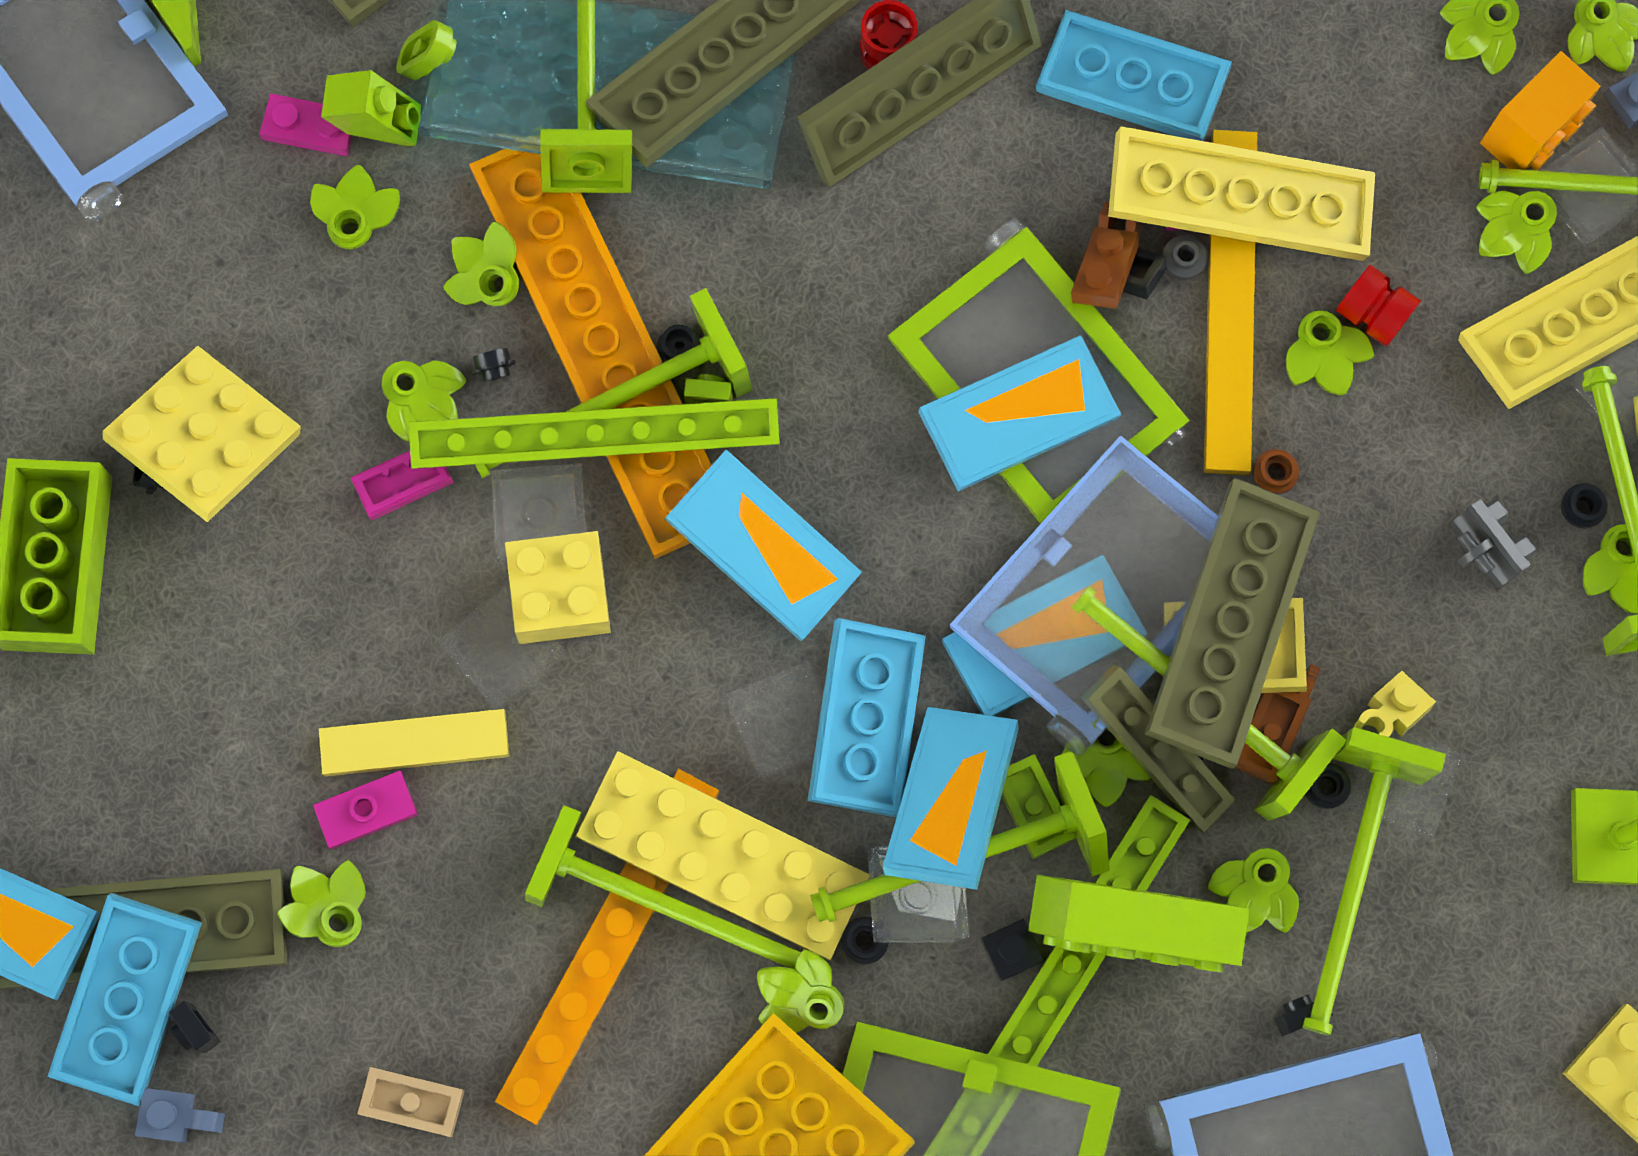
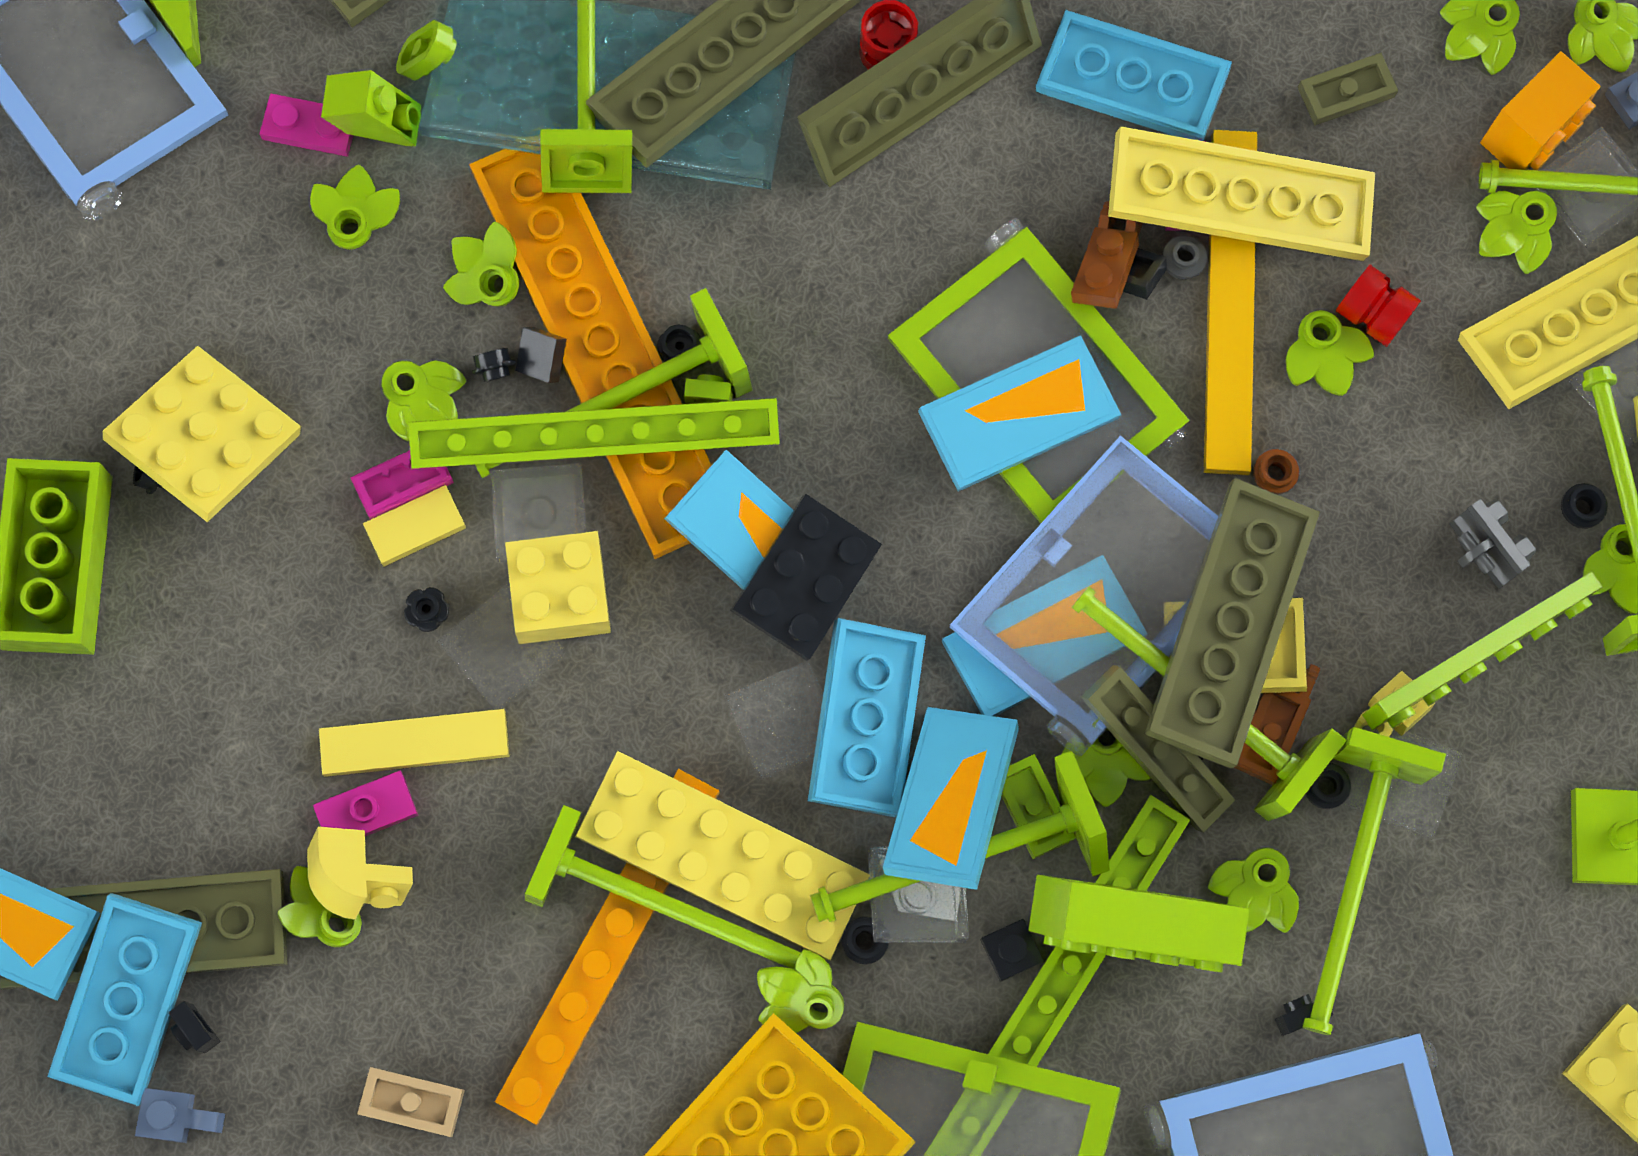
none -> light yellow brick [307,827,413,920]
none -> light yellow tile [363,485,466,567]
none -> black plate [404,587,450,632]
none -> tile [515,327,567,383]
none -> black plate [730,494,882,661]
none -> olive plate [1298,53,1398,126]
none -> lime plate [1362,572,1602,731]

